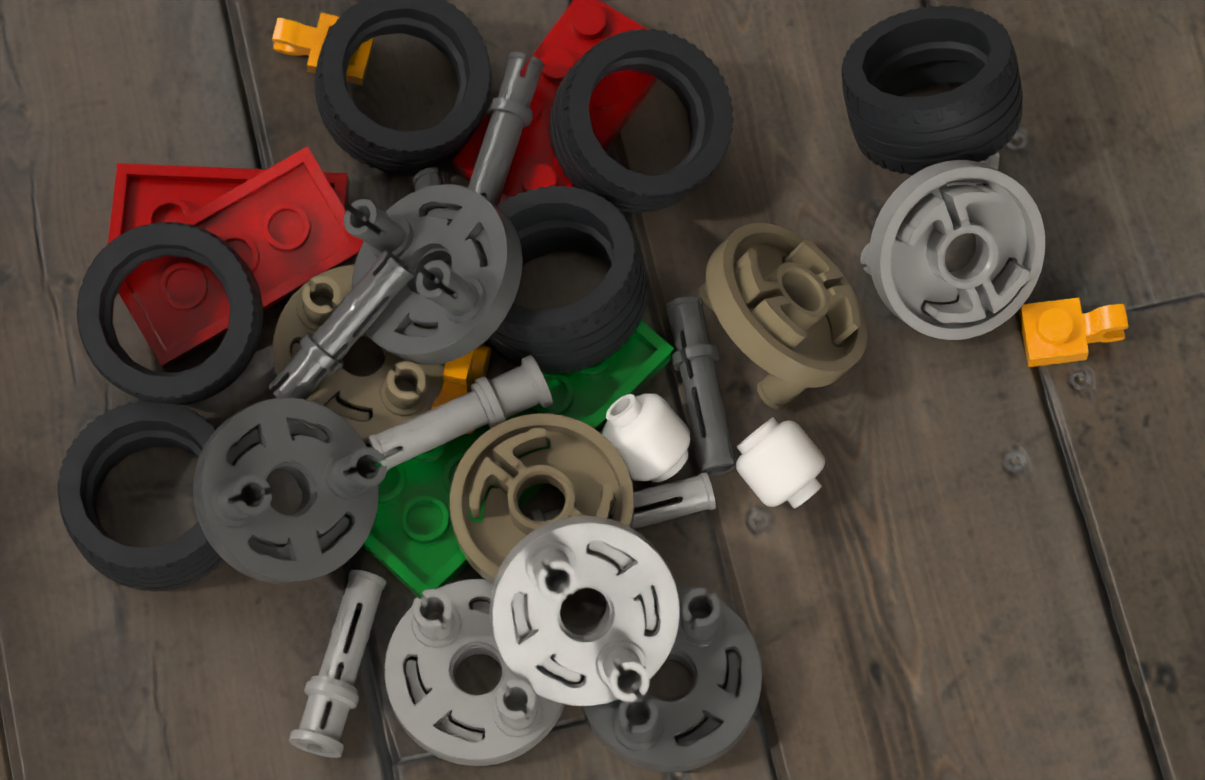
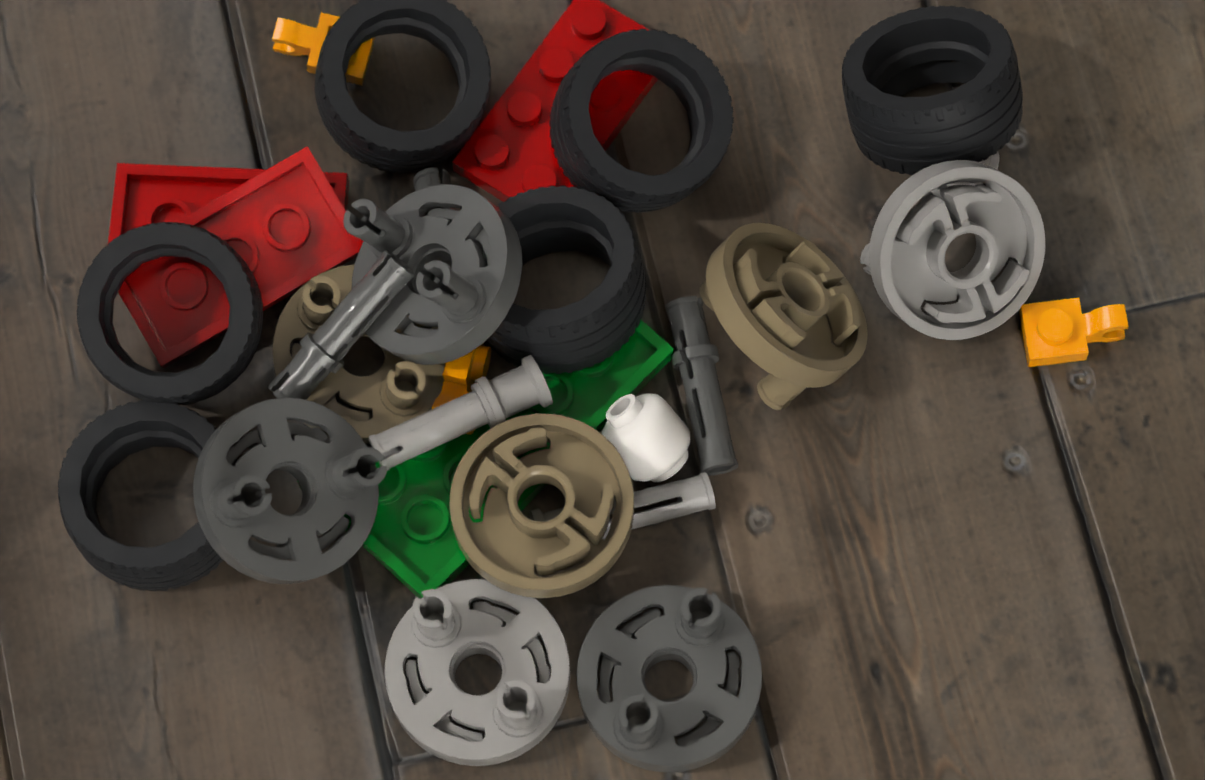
light grey pin [289,570,386,758] -> none
dark grey pin [459,52,545,211] -> none
piece [490,516,680,706] -> none
white head [736,417,825,509] -> none

